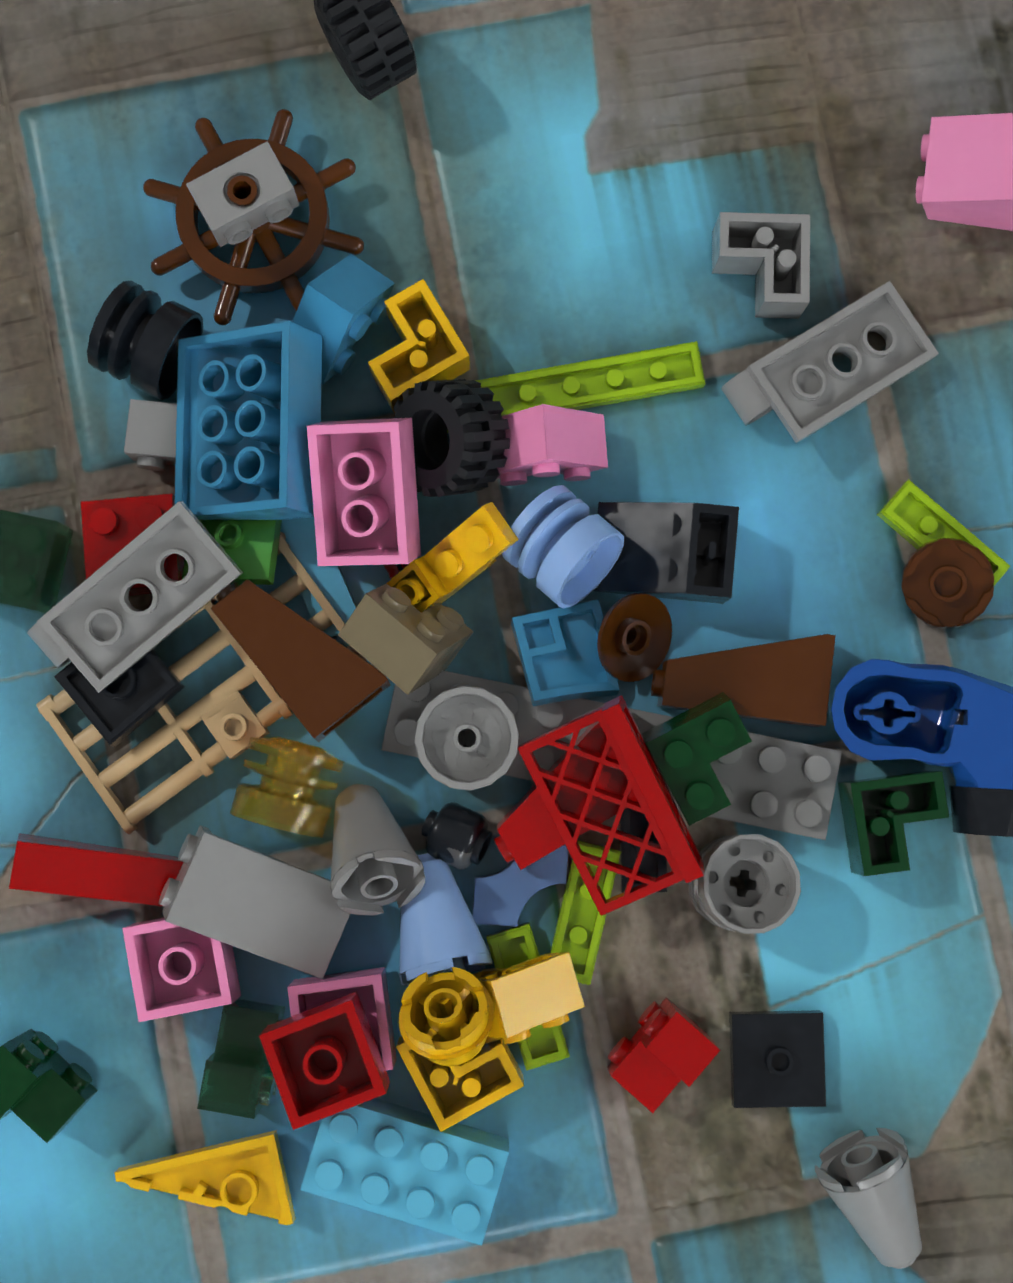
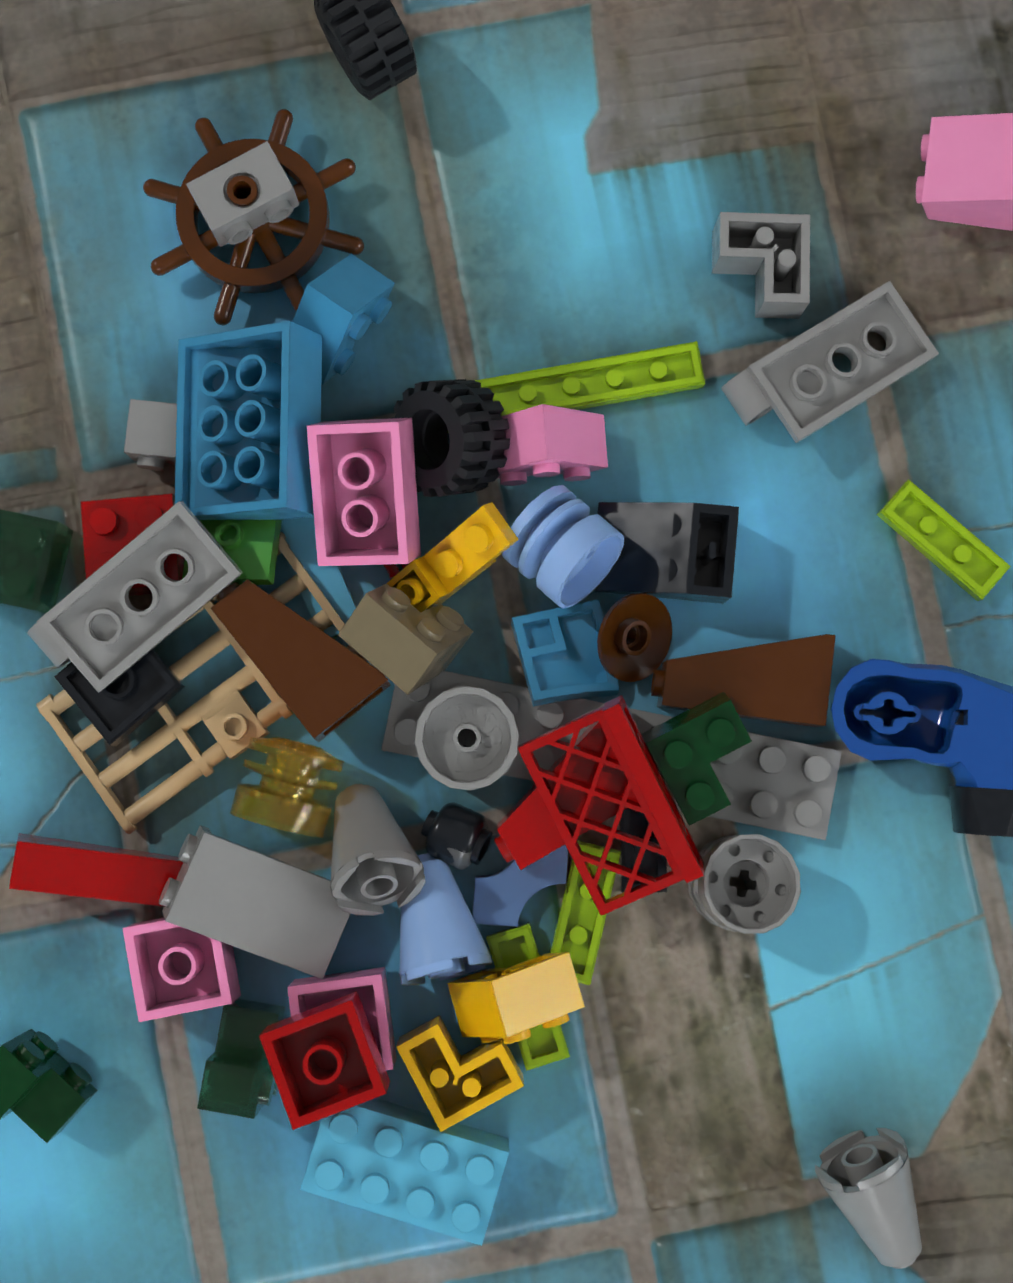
black wheel [87,280,203,400] -> none
yellow wing [114,1130,296,1225] -> none
yellow brick [368,279,470,413] -> none
yellow cone [399,967,494,1066] -> none
red brick [607,998,721,1113] -> none
black plate [729,1010,826,1108] -> none
dark green brick [838,771,949,876] -> none
reddish brown tile [901,538,994,627] -> none

